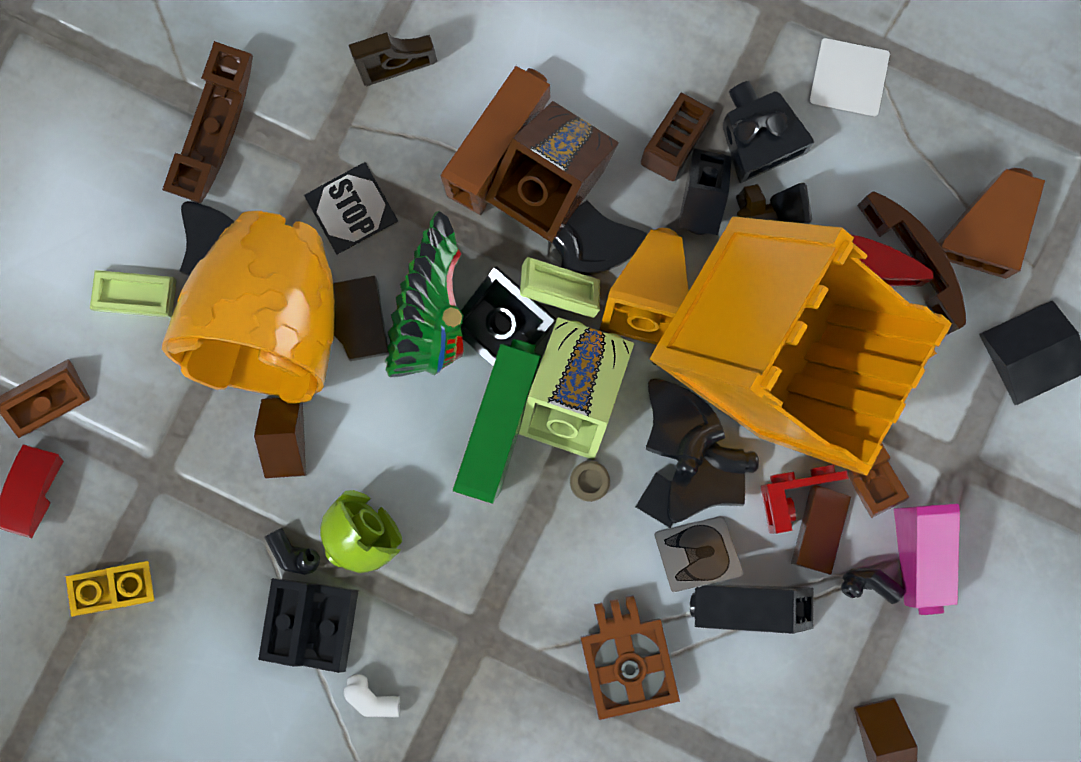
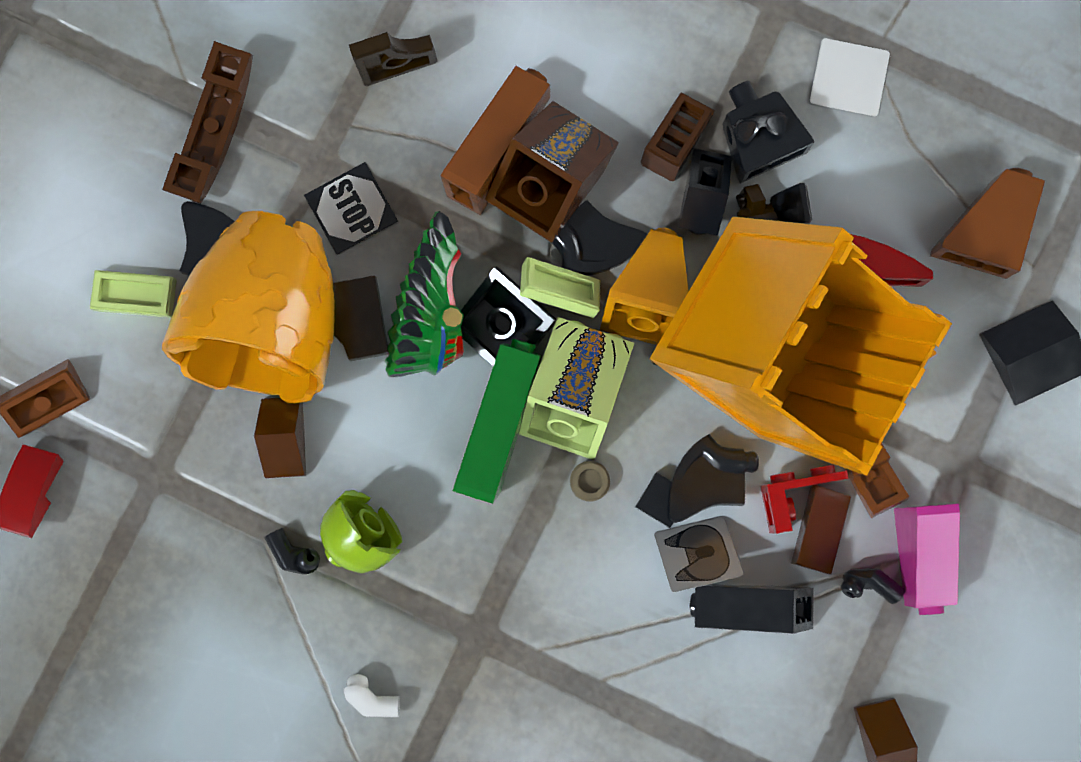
yellow slope [65,561,155,617] -> none
black slope [258,578,359,673] -> none
dark orange piece [580,595,680,720] -> none
black arm [646,378,725,477] -> none
reddish brown slope [857,191,966,335] -> none

